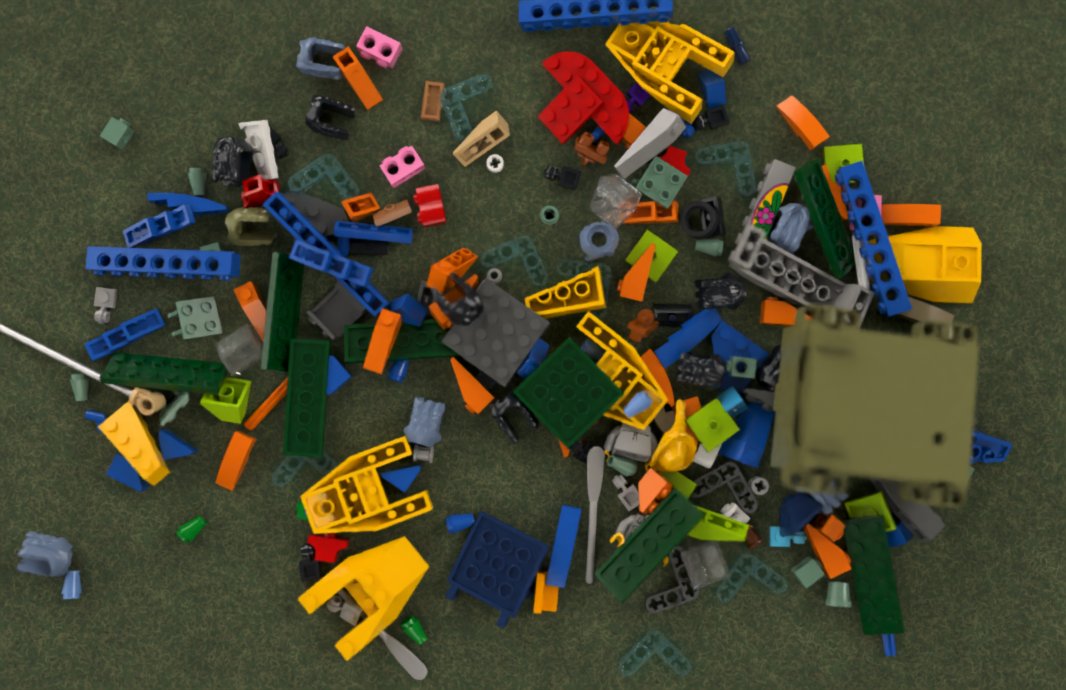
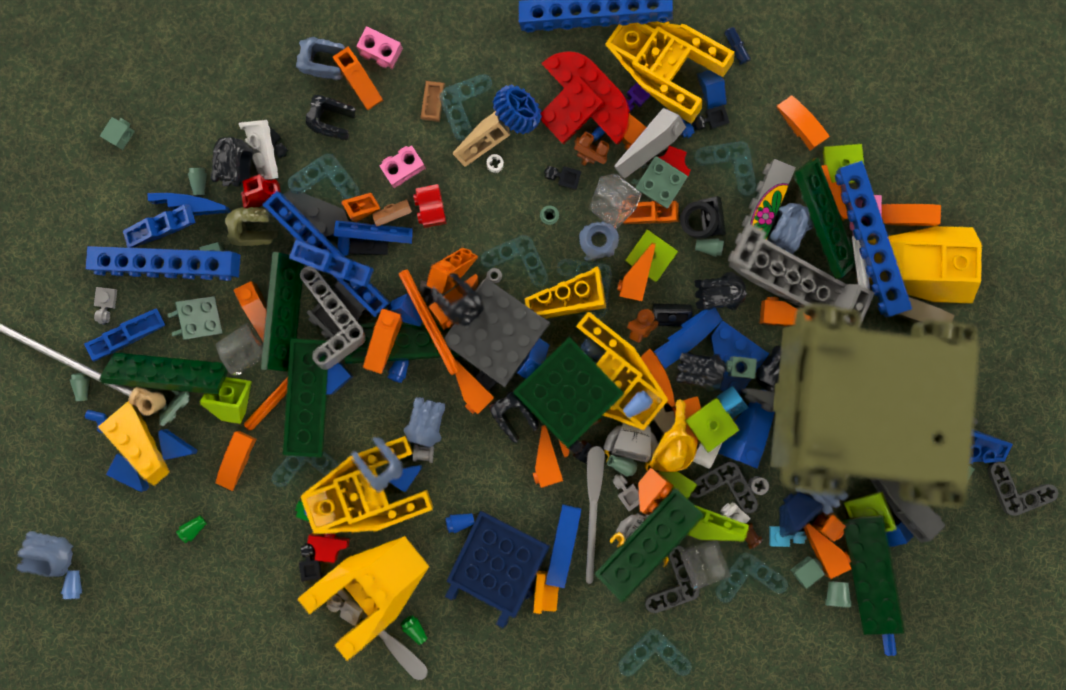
none -> light grey beam [300,266,366,370]
none -> sand blue piece [352,437,403,492]
none -> orange axle [399,269,460,375]
none -> blue gear [493,84,542,135]
none -> orange slope [533,425,563,488]
none -> dark grey beam [987,462,1058,516]

